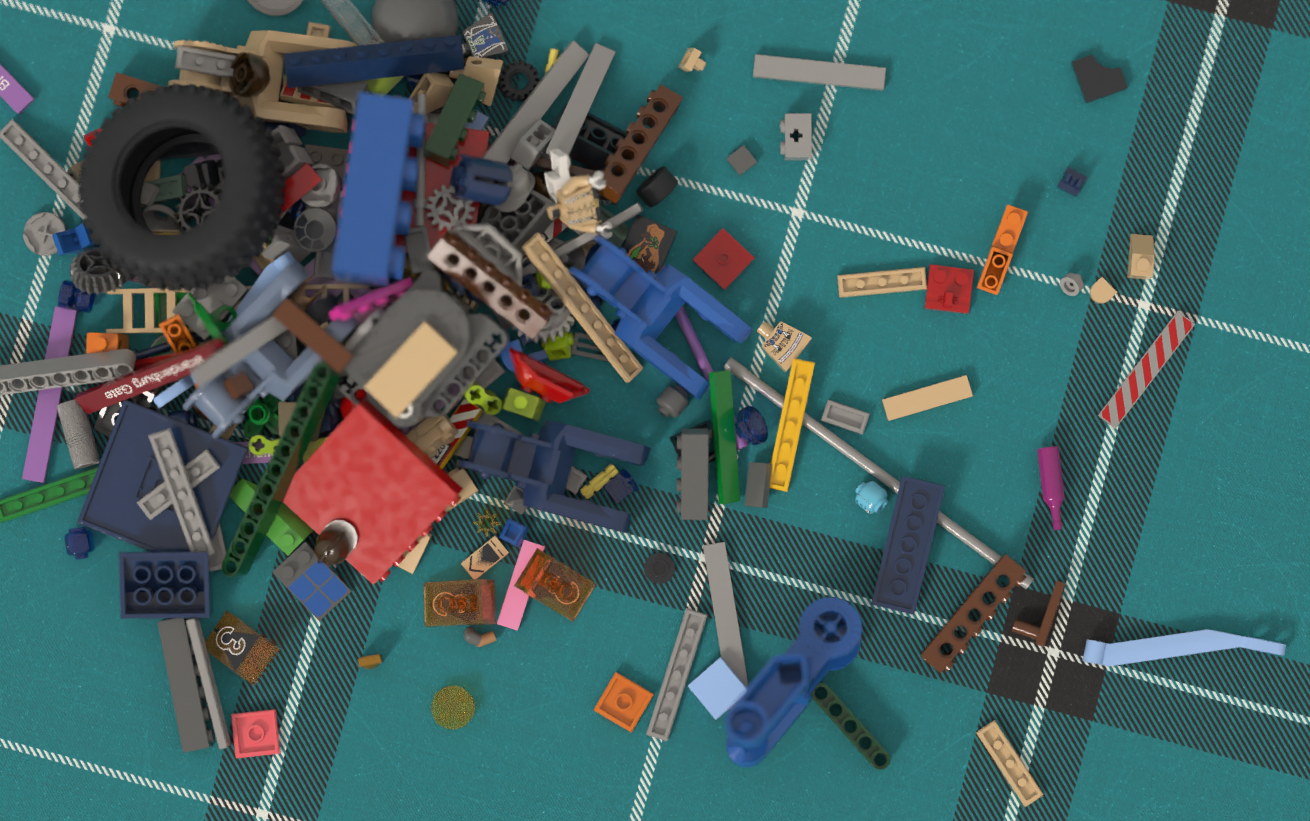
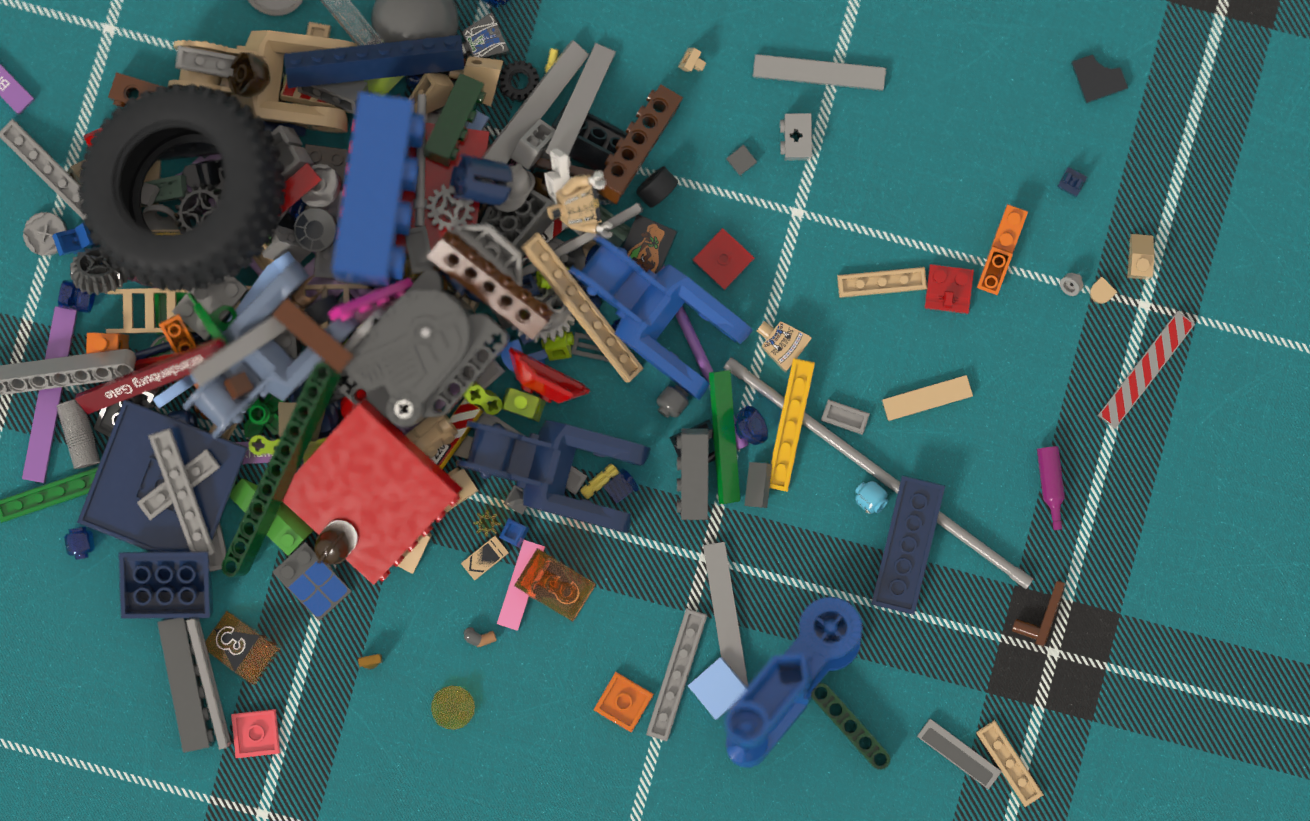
tan tile [364,322,458,418] -> none
clear orange slope [424,579,495,627] -> none
black piece [644,553,675,584] -> none
reddish brown brick [920,553,1026,673] -> none
light blue piece [1083,629,1286,666] -> none
none -> tile [917,719,1002,789]

